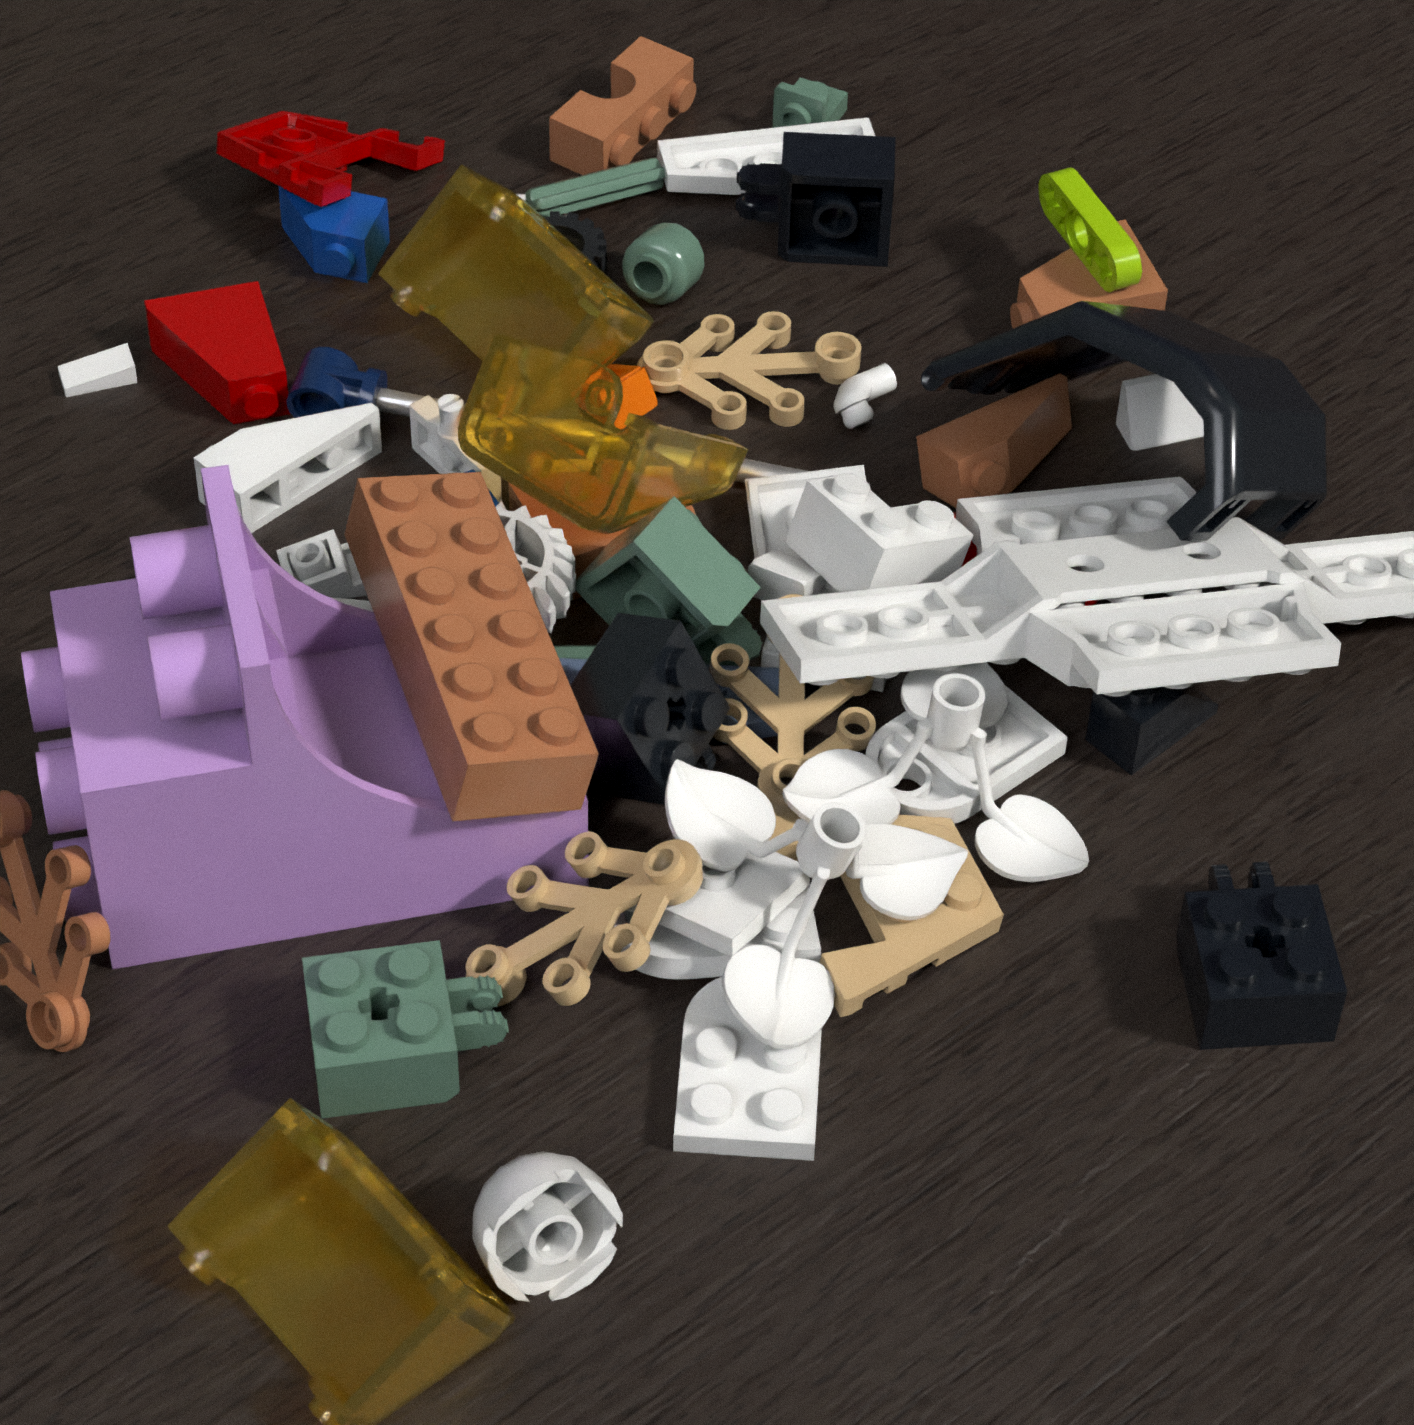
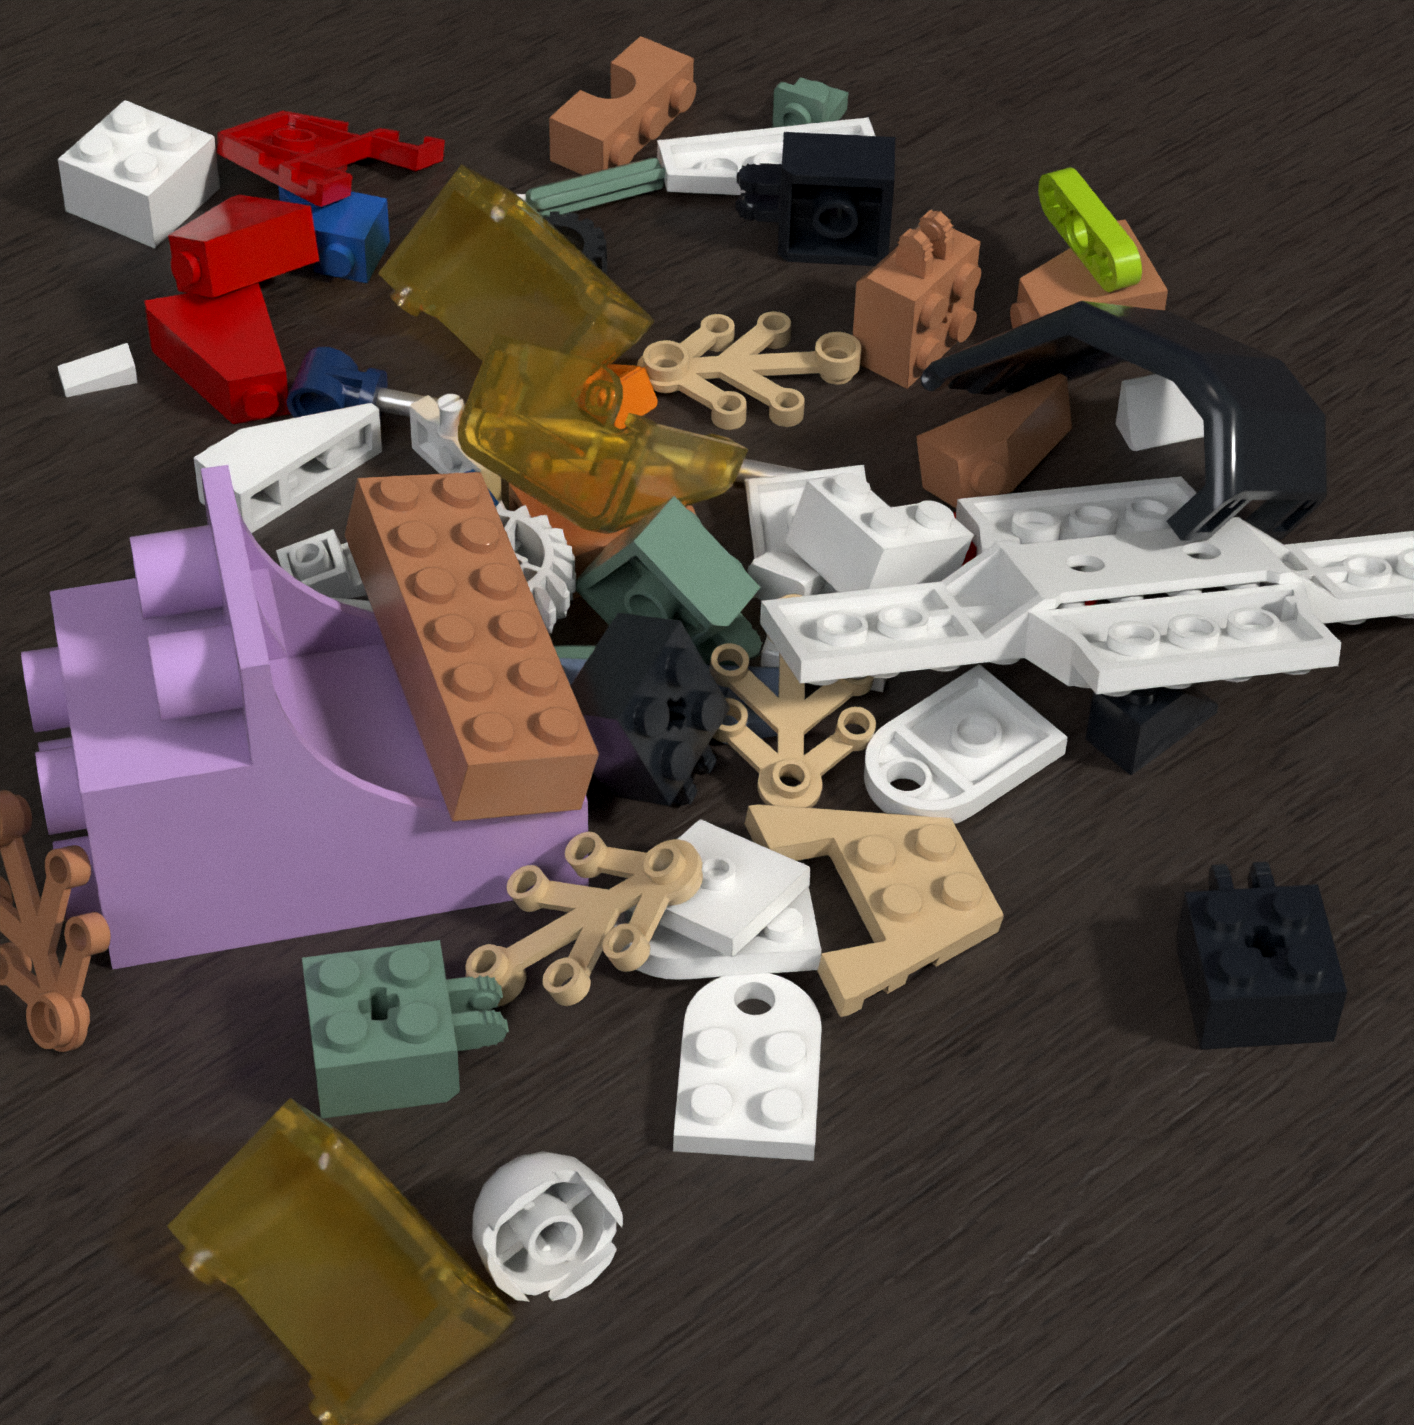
sand green head [622,222,705,305] -> none
white plant [665,759,968,1049] -> none
white plant [782,662,1089,882] -> none
white arm [833,363,897,429] -> none
none -> white brick [58,100,220,248]
none -> red slope [168,195,319,298]
none -> nougat hinge [853,210,981,389]

